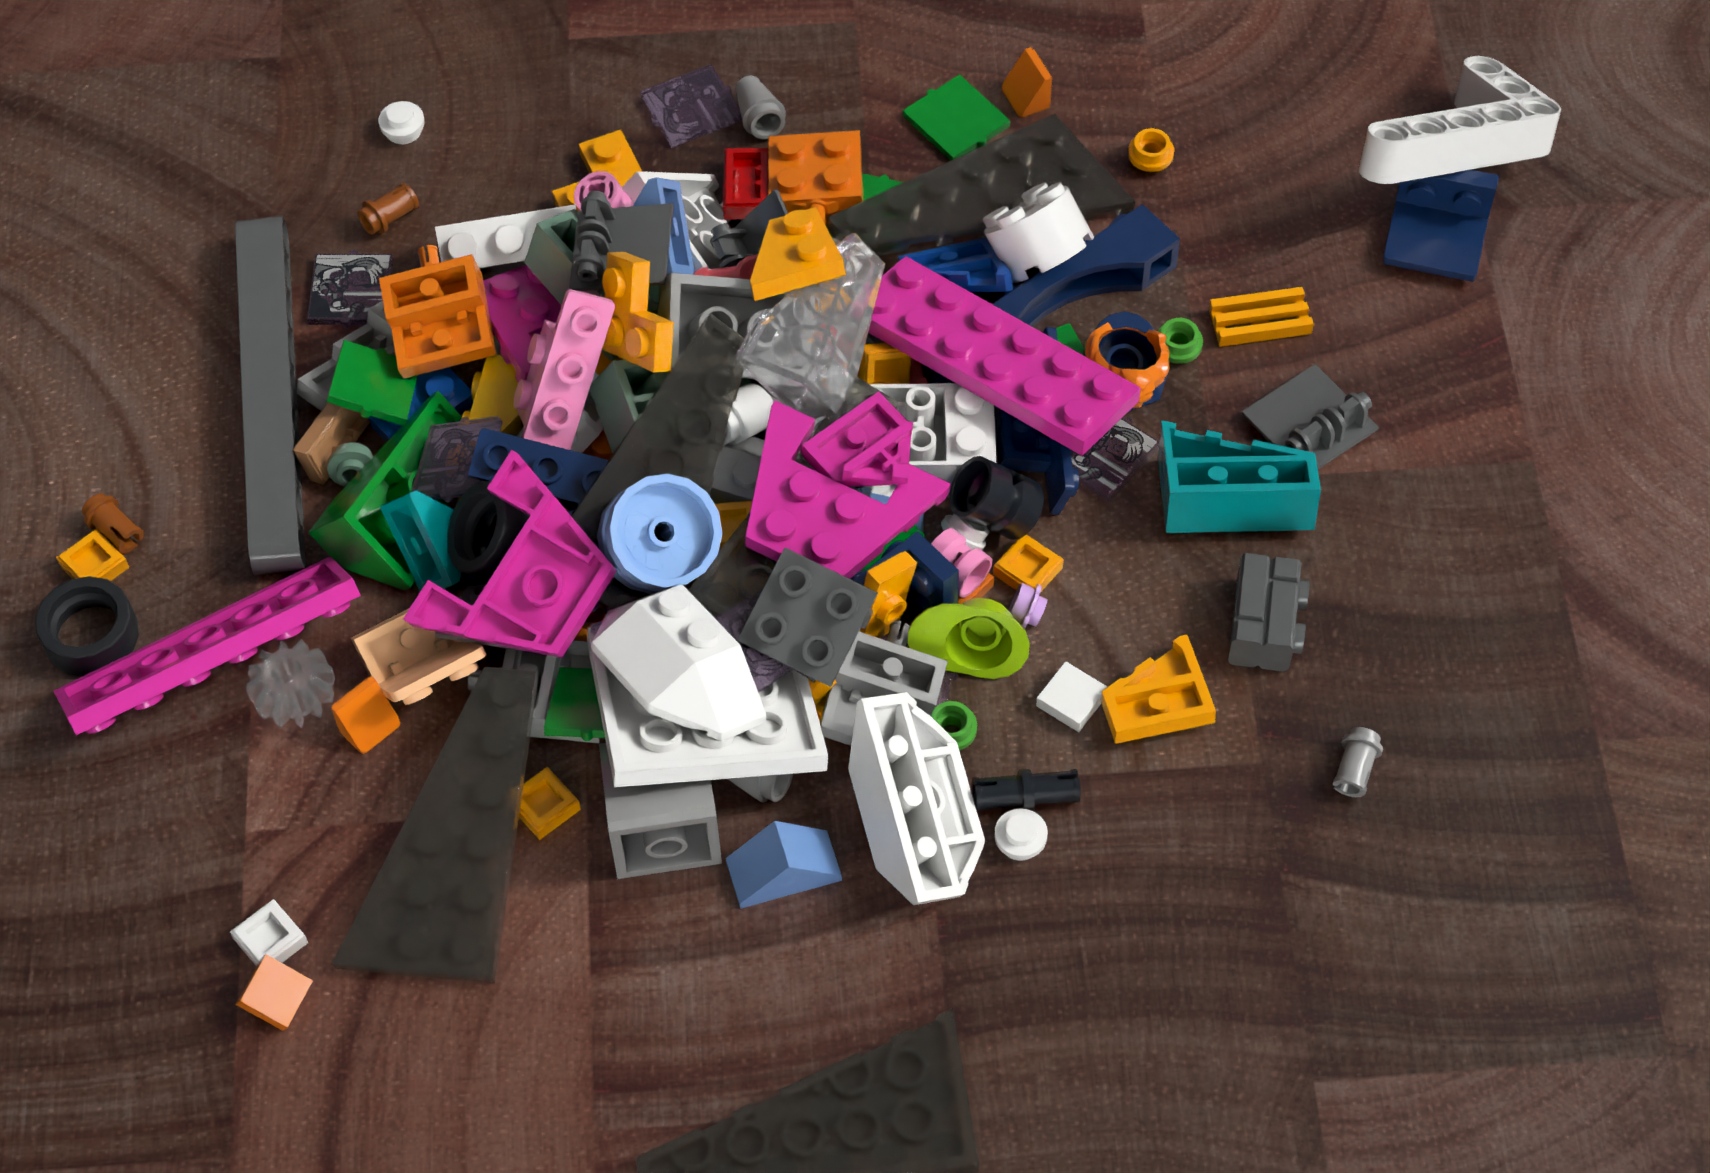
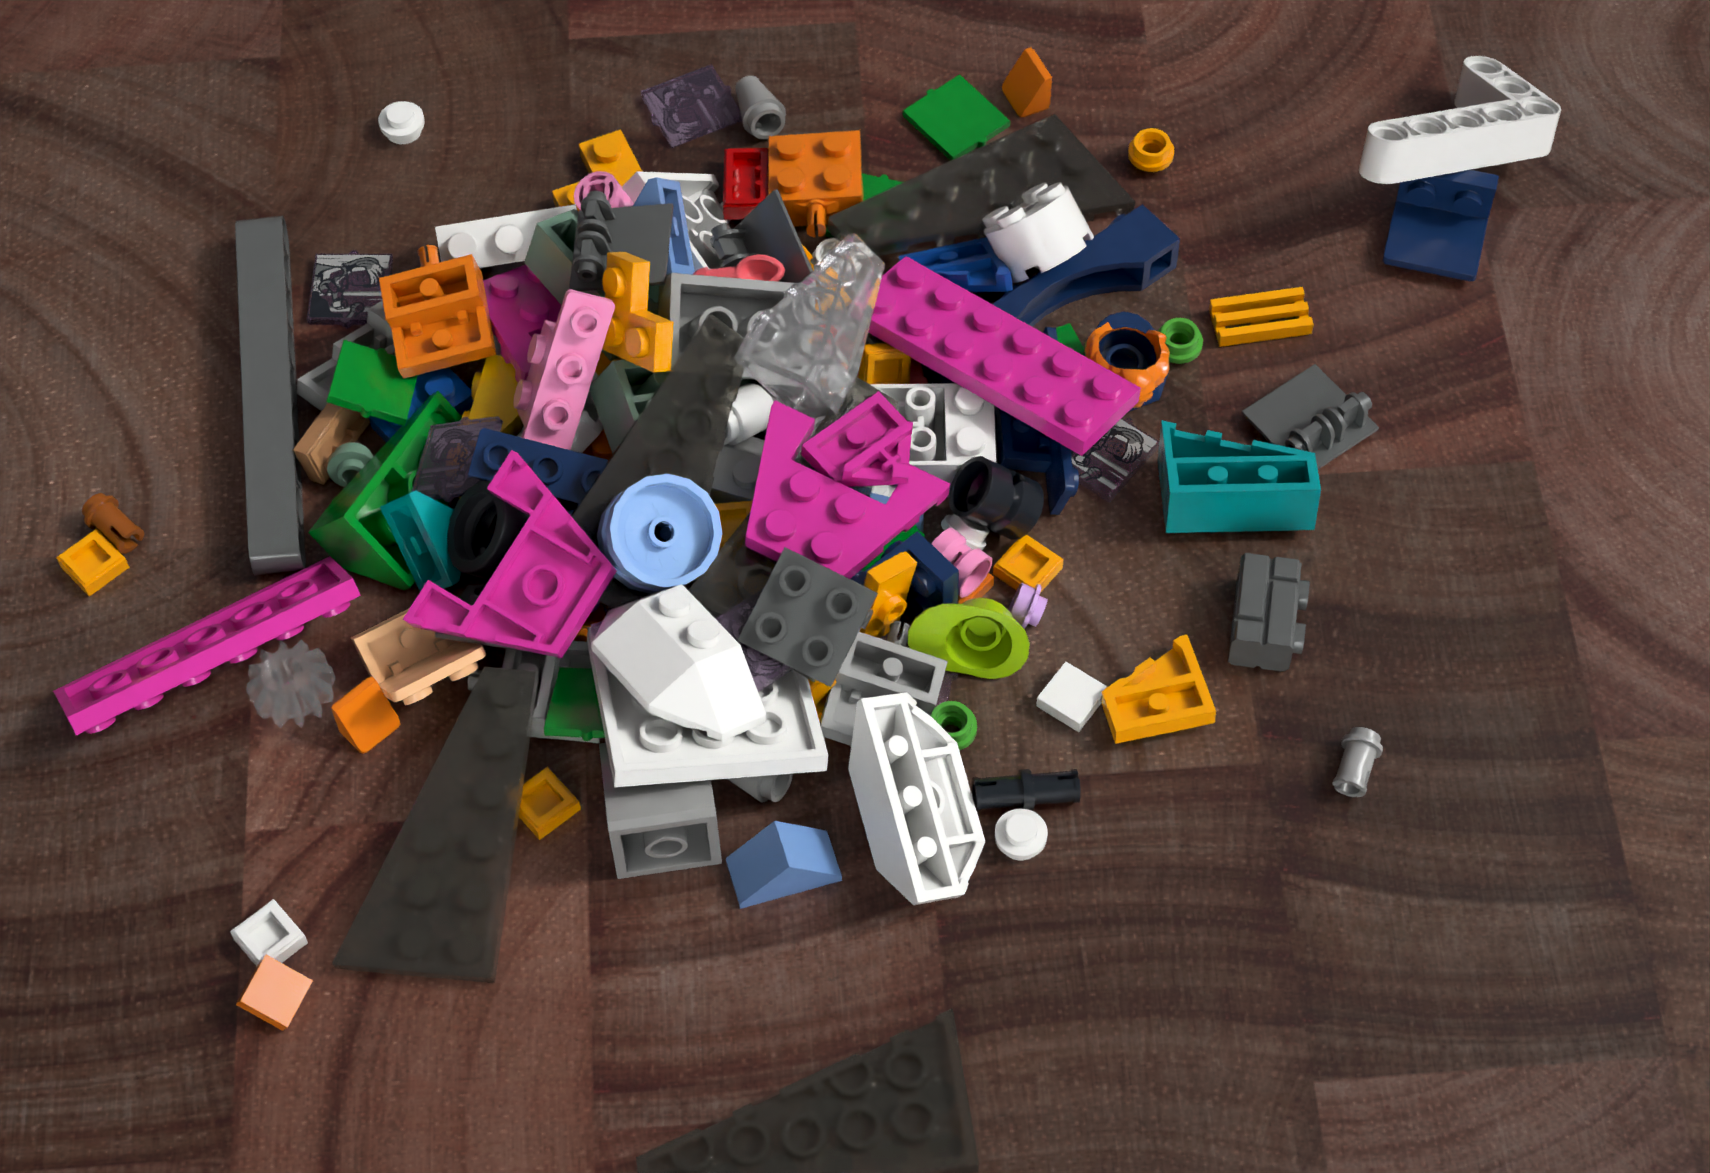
black tyre [35,576,139,677] -> none
dark orange pin [357,182,419,234] -> none
light orange wing [750,207,846,301] -> none

